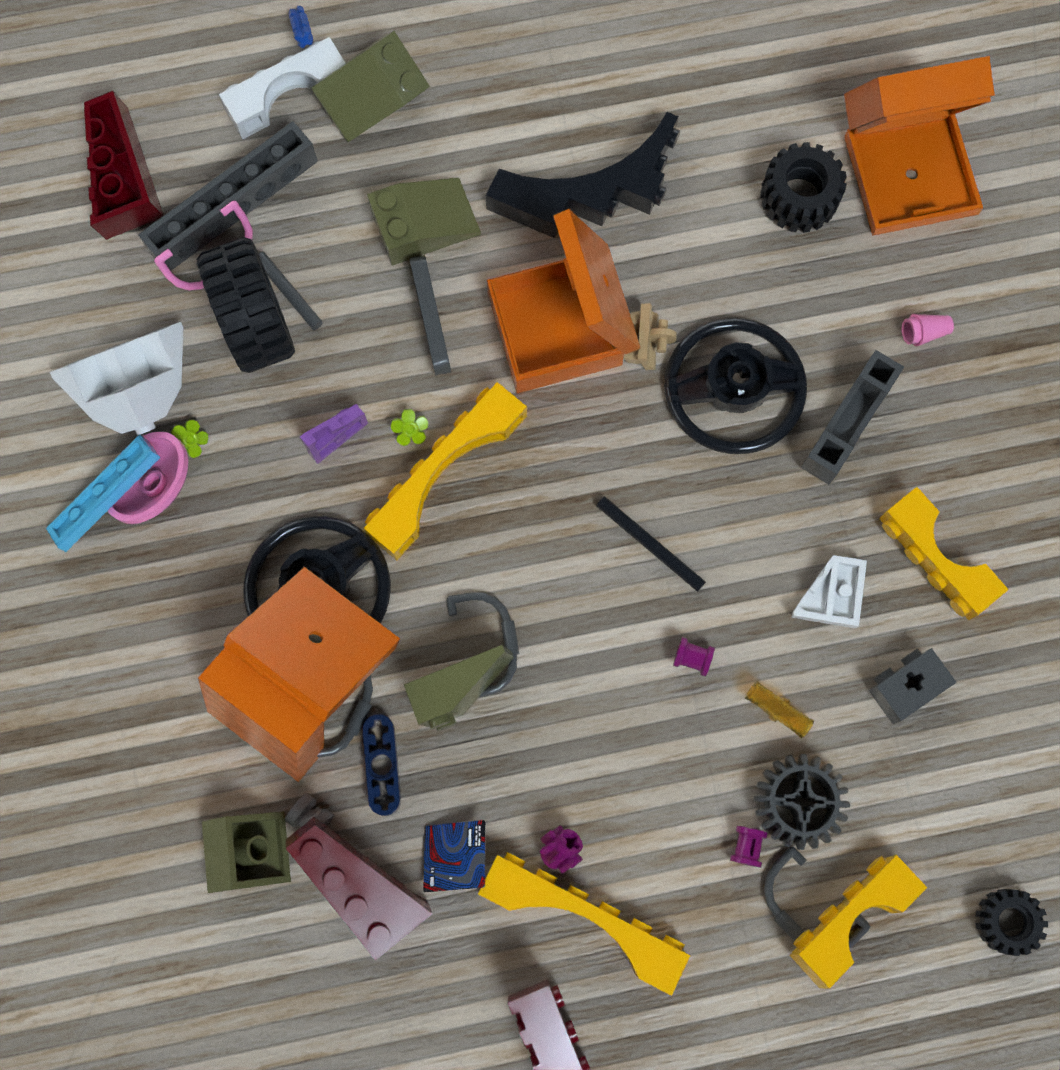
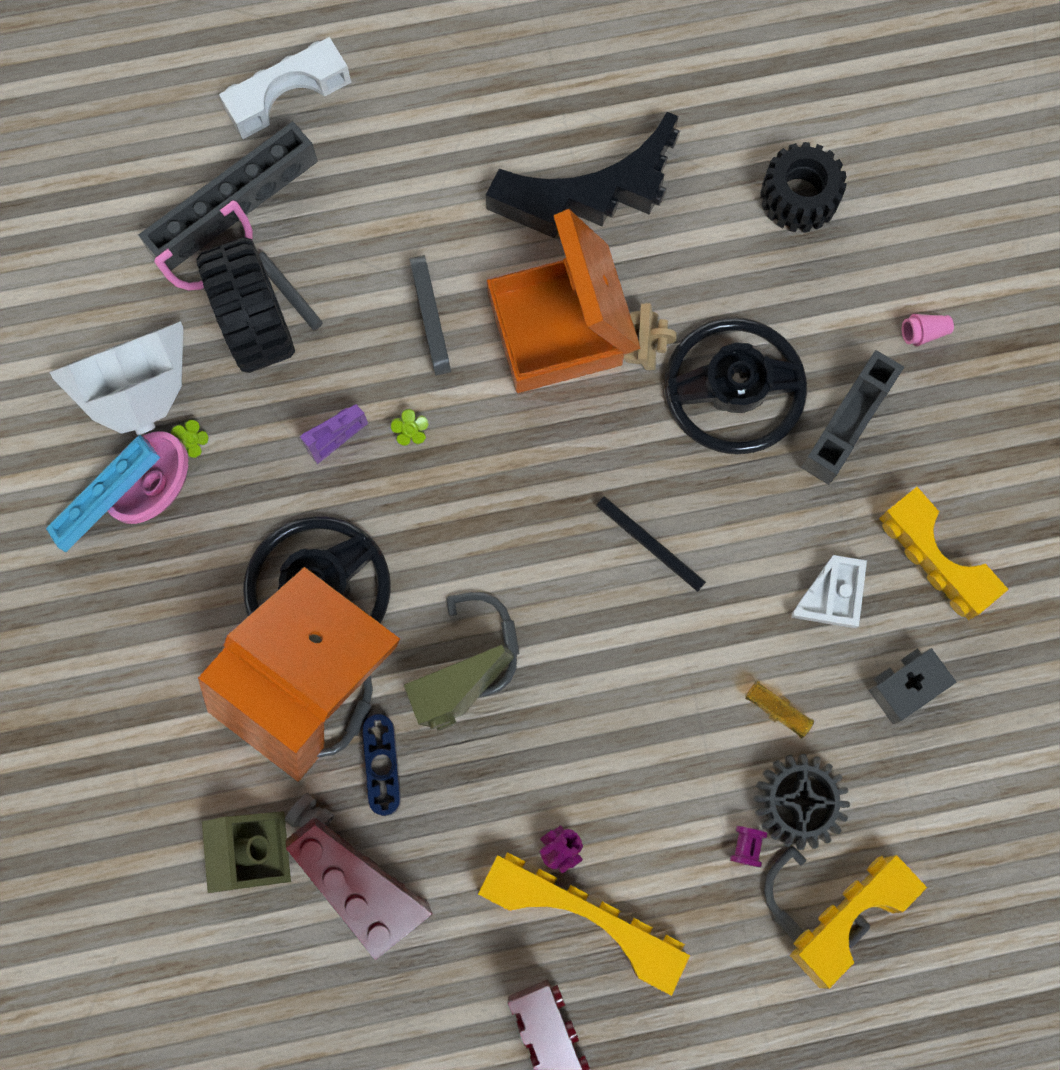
dark red wedge [84,91,164,240] -> none
blue axle [288,5,314,48] -> none
olive slope [311,31,430,142] -> none
yellow arch [364,382,527,561] -> none
olive slope [367,178,481,266] -> none
sticker [423,820,486,892] -> none
magenta bush [673,637,715,677] -> none
orange container [844,56,995,236] -> none
black tyre [975,889,1048,956] -> none

